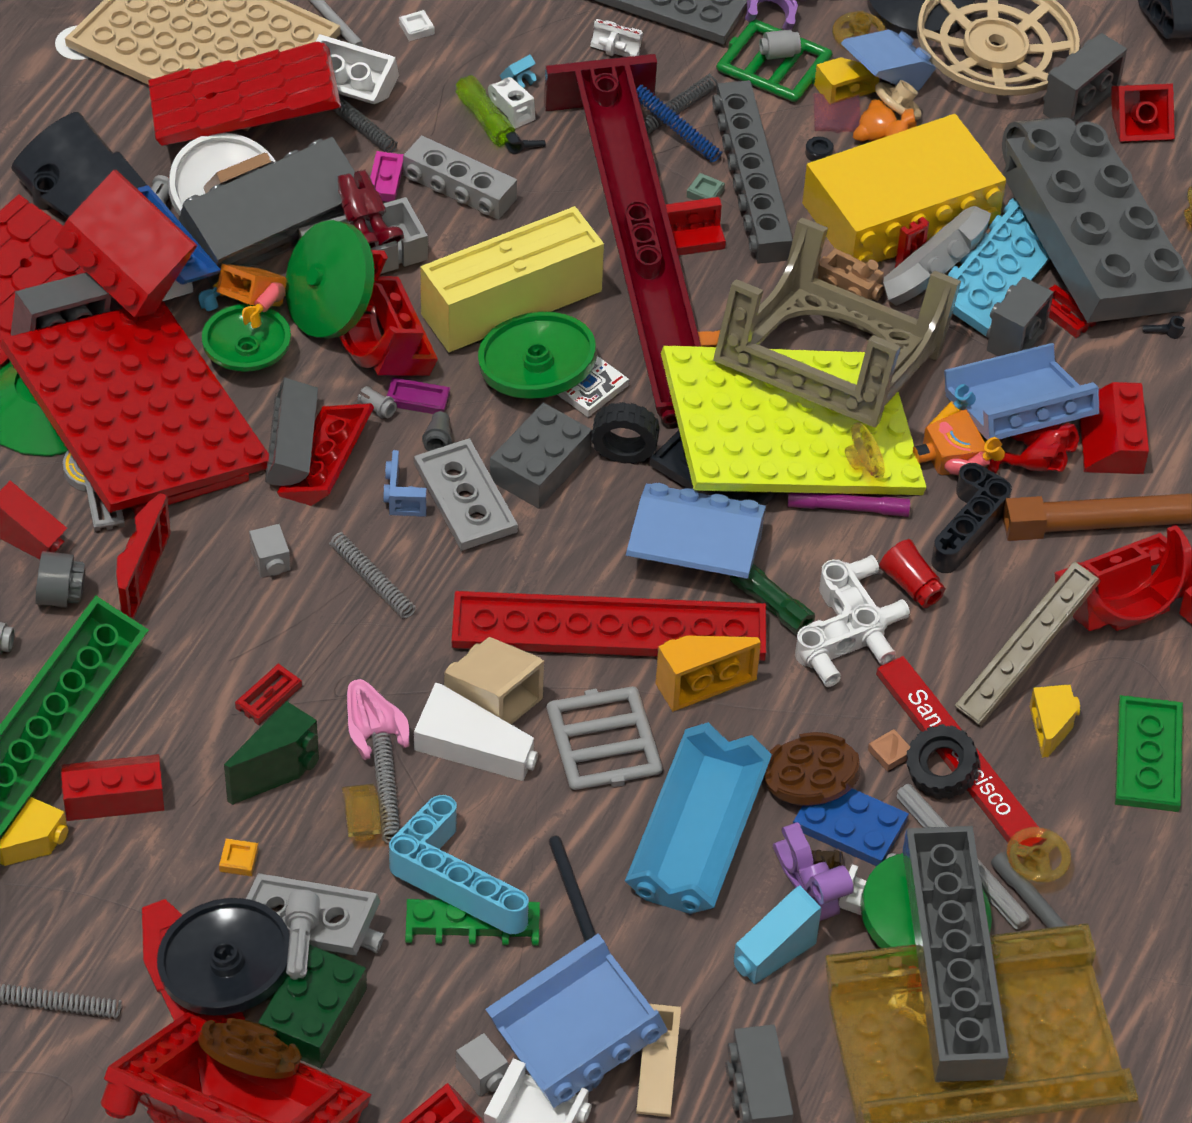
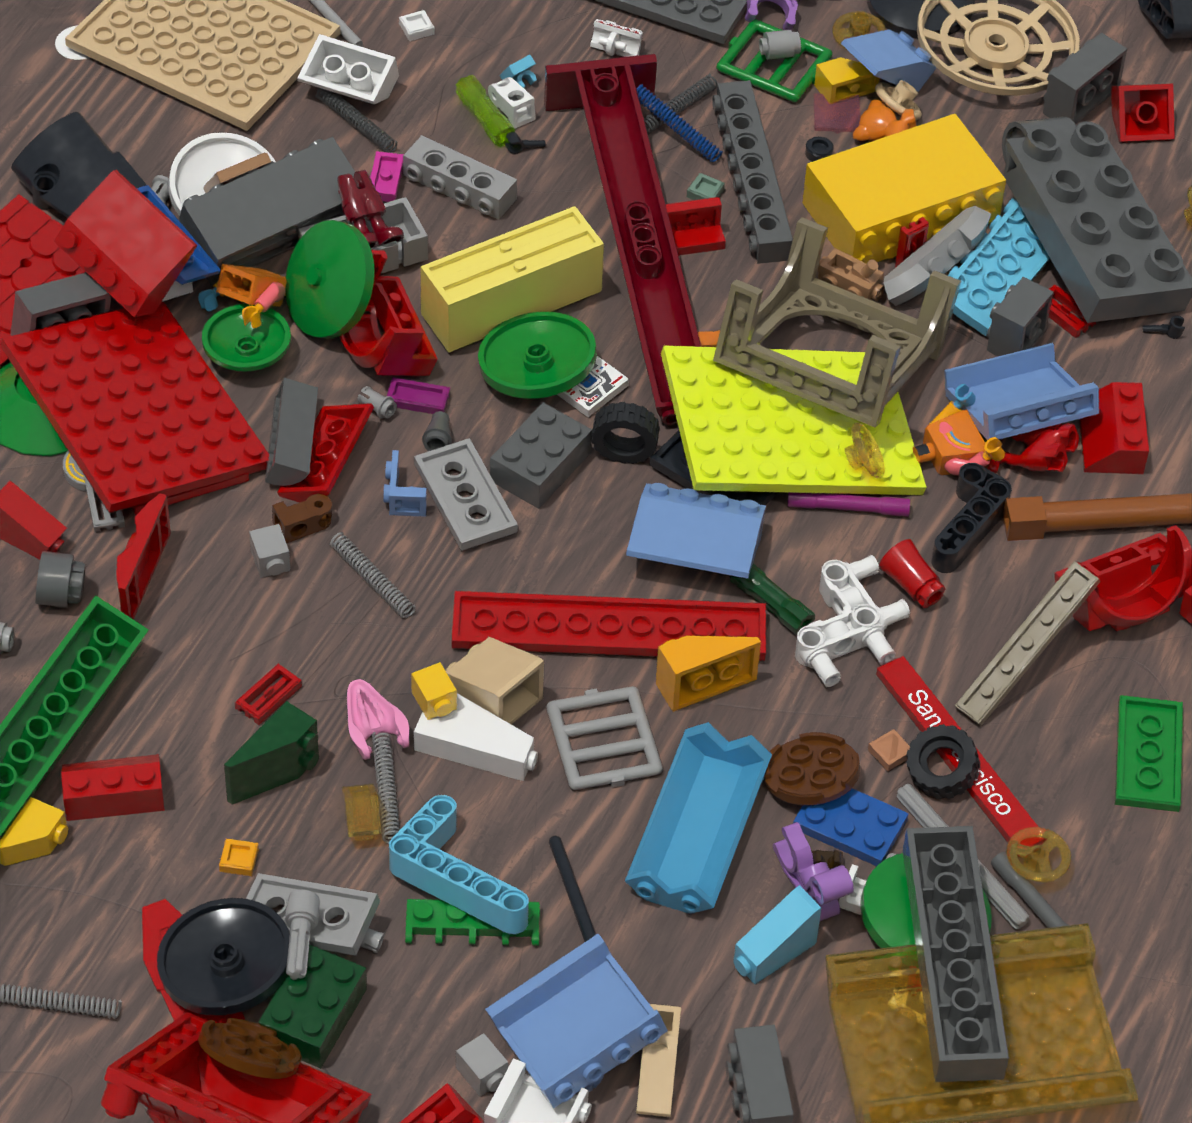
red piece [148,42,341,146] -> none
yellow slope [1029,685,1080,758] -> none
none -> reddish brown leg [272,494,332,543]
none -> yellow brick [411,662,457,720]

